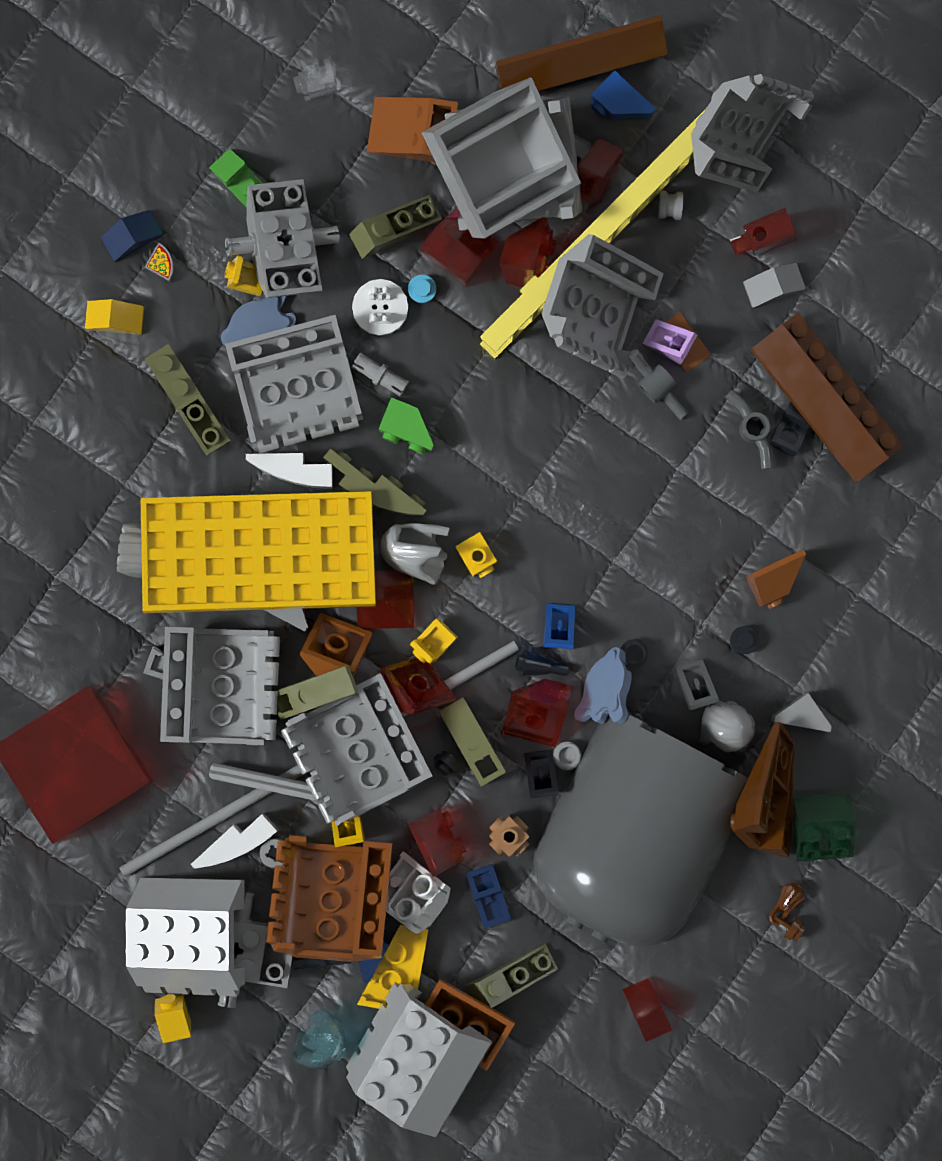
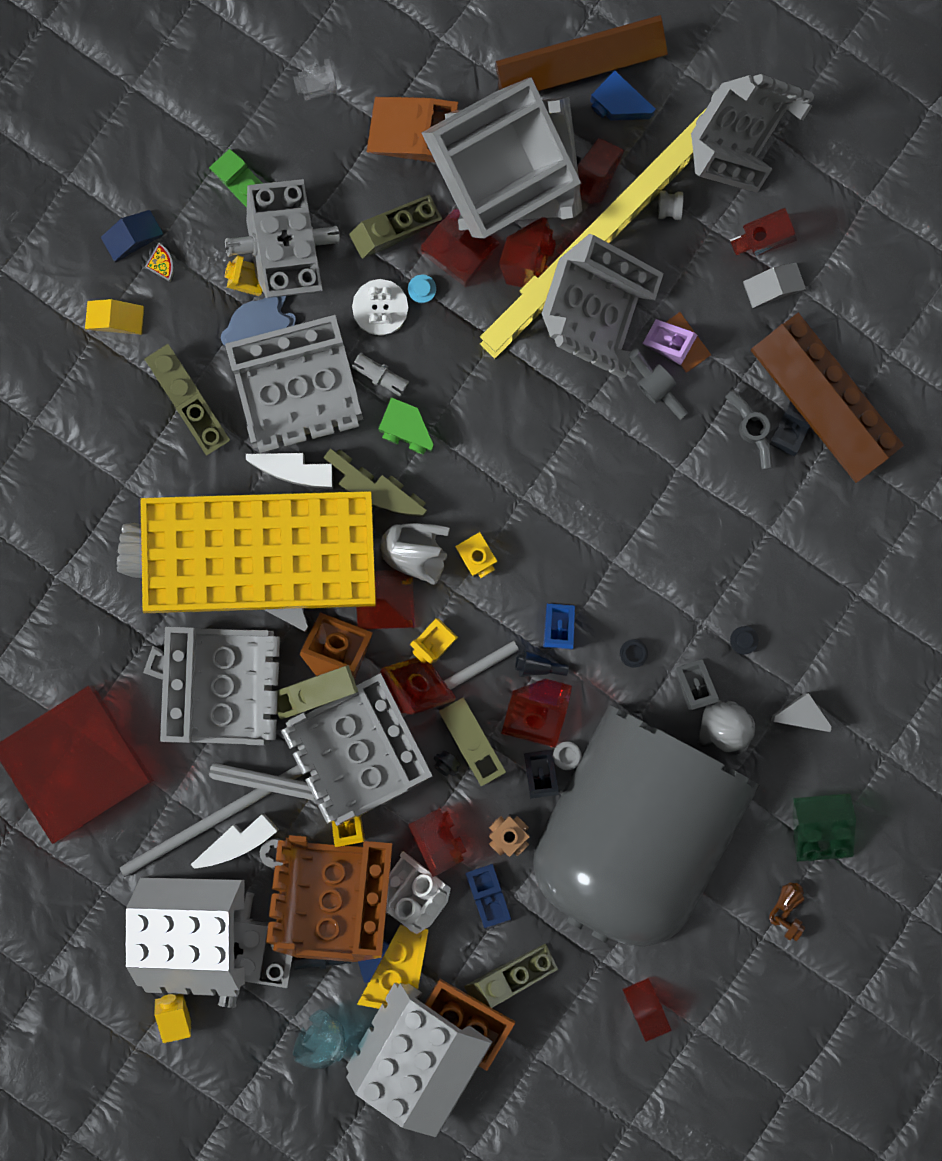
sand blue tile [574,647,632,724] -> none
reddish brown wedge [731,722,795,857] -> none
dark orange slope [745,549,806,609] -> none

